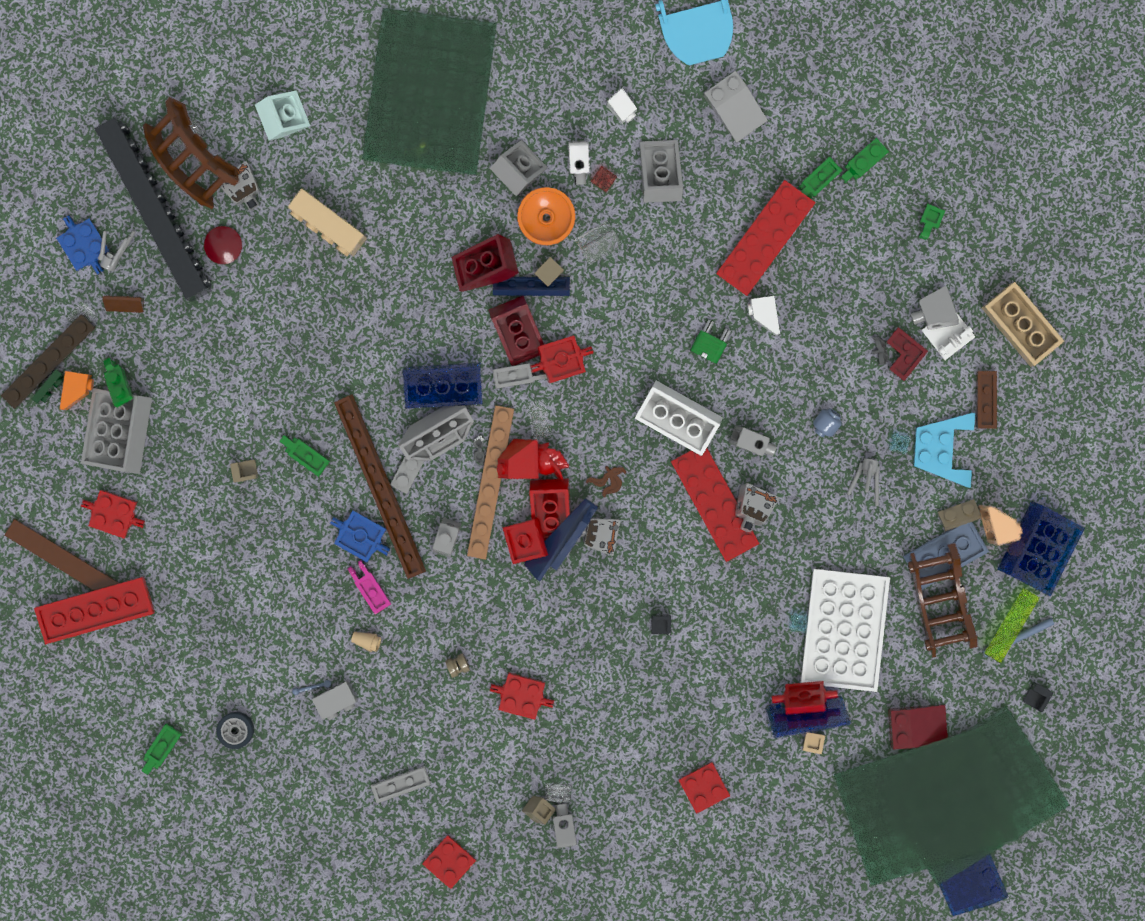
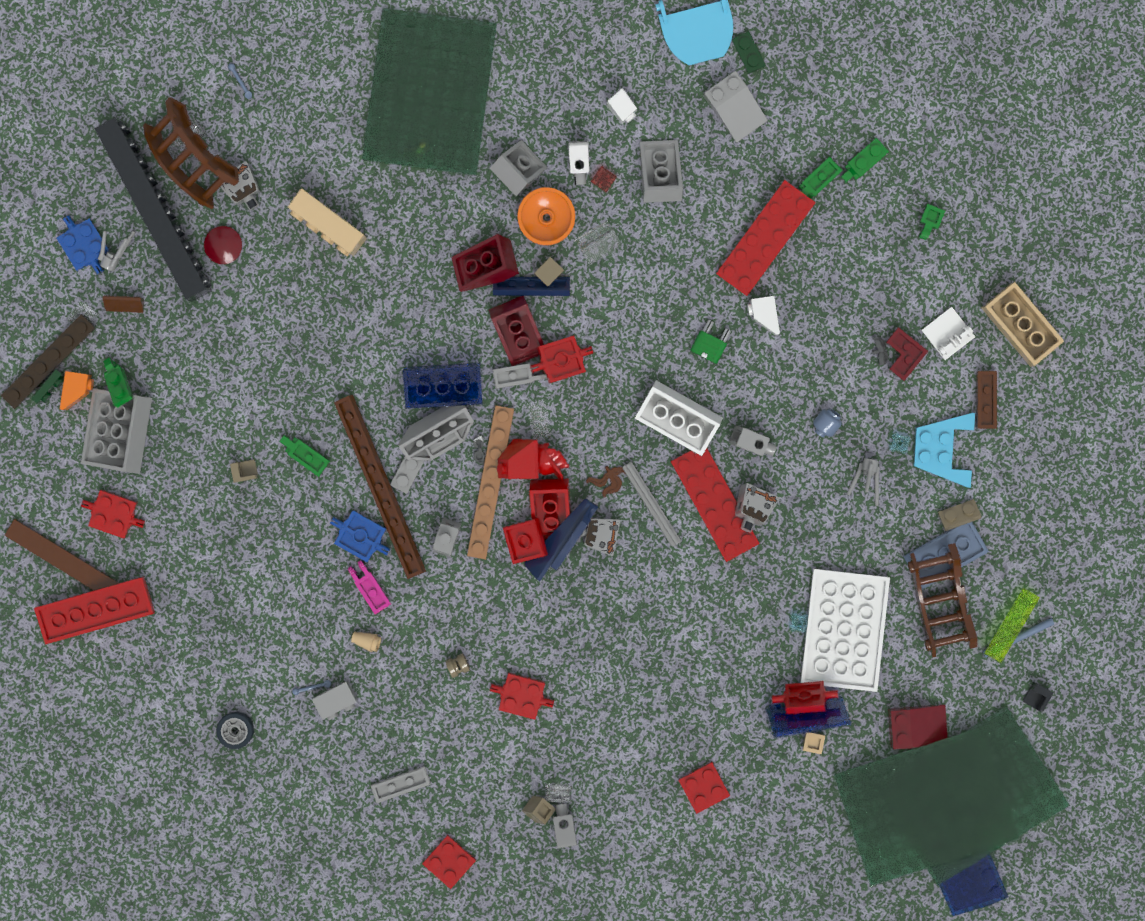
green hinge [141,723,183,775] -> none
light aqua slope [255,91,310,140] -> none
black panel [651,615,671,635] -> none
light grey torso [911,286,959,330] -> none
light nougat slope [978,505,1022,545] -> none
clear blue slope [997,501,1085,597] -> none
none -> sand blue hinge [228,63,253,99]
none -> light grey axle [622,462,681,547]
none -> dark green plate [731,31,766,75]

